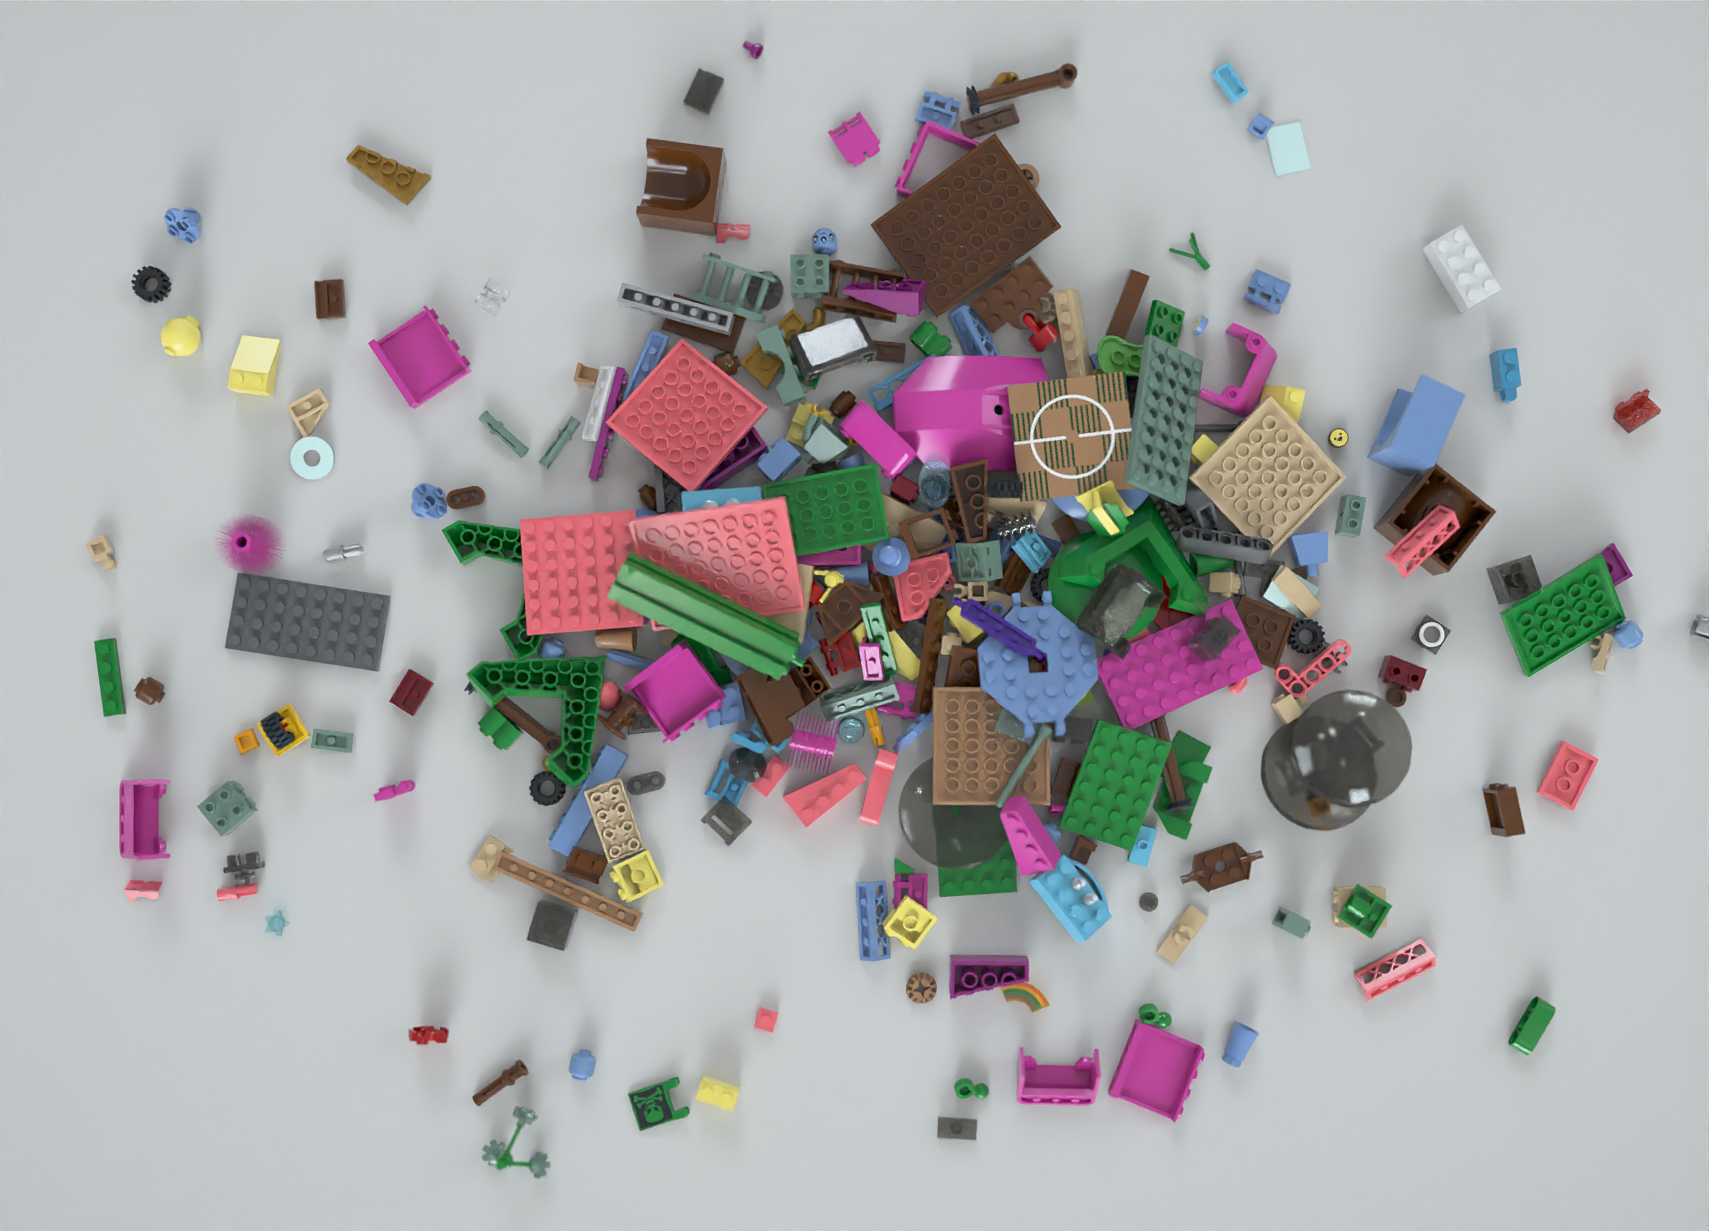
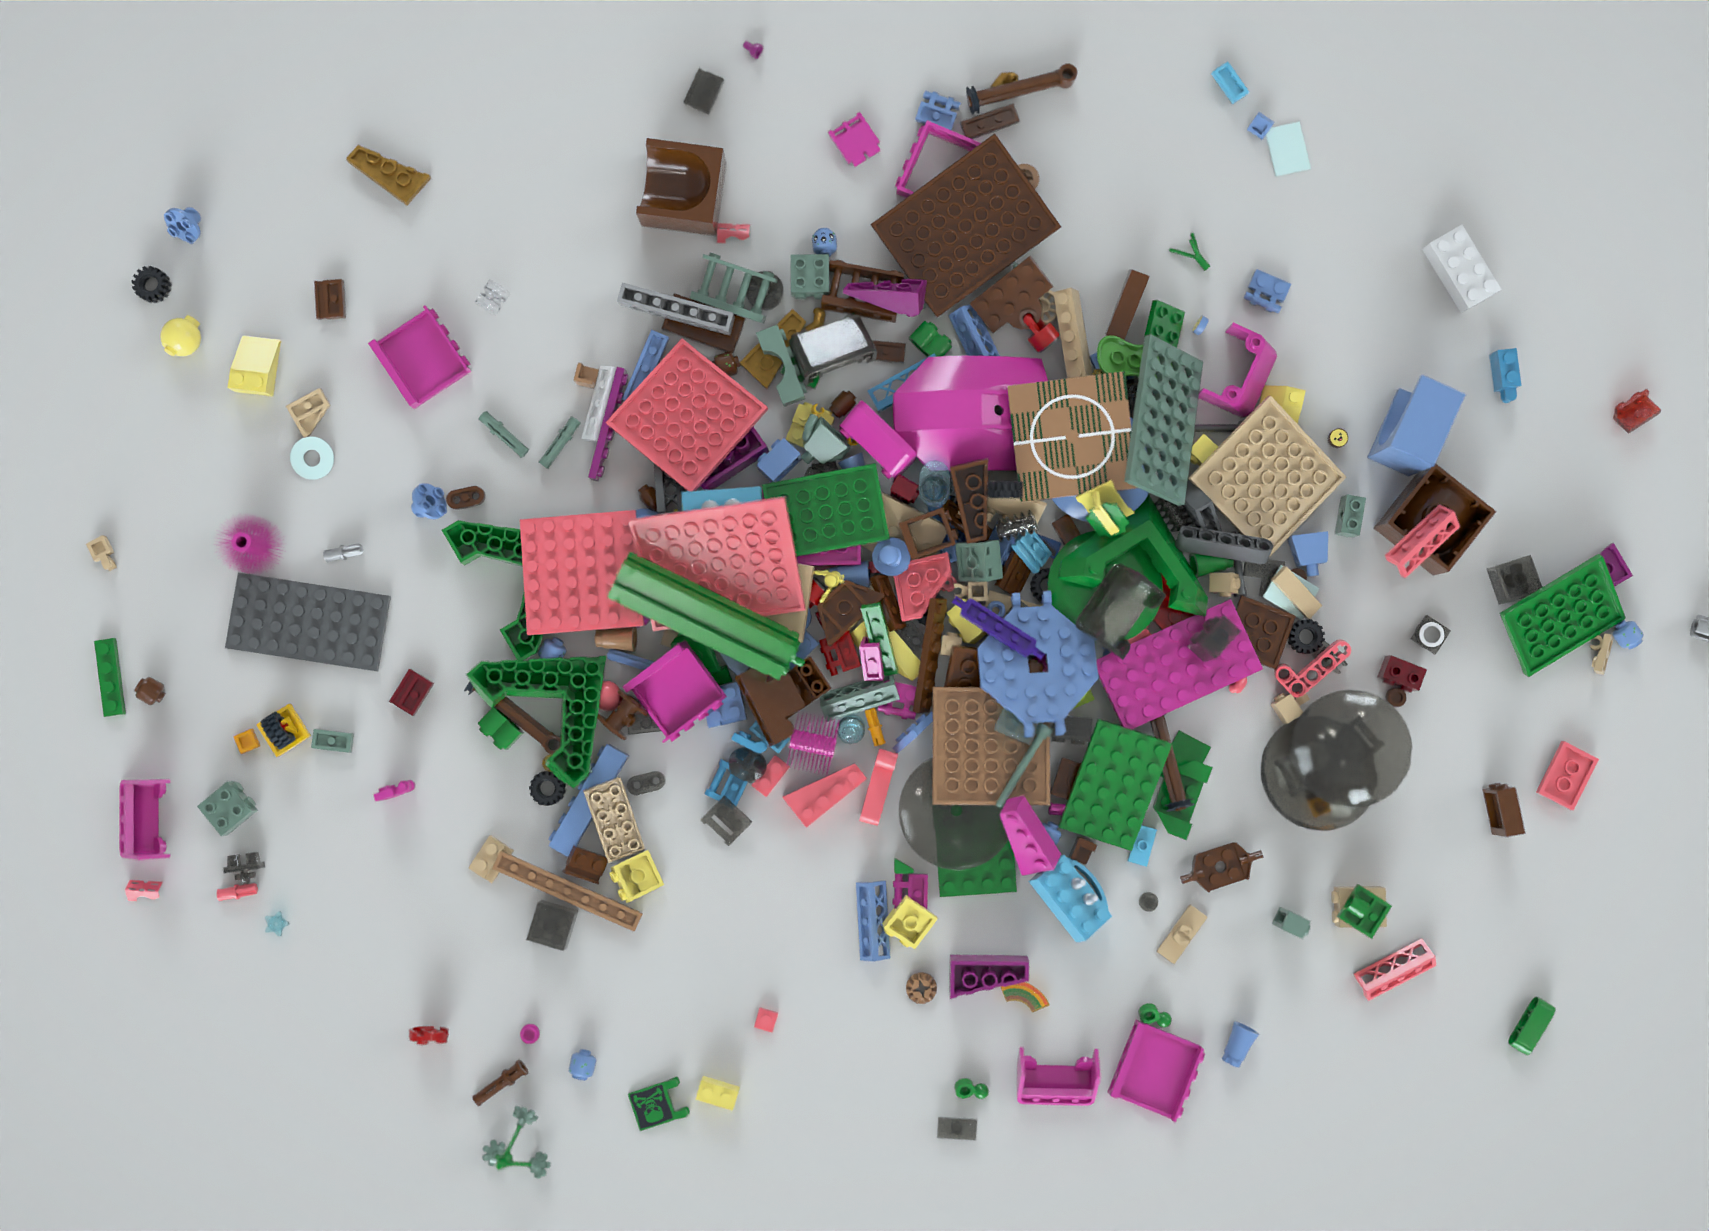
none -> dark pink plate [520,1024,540,1044]

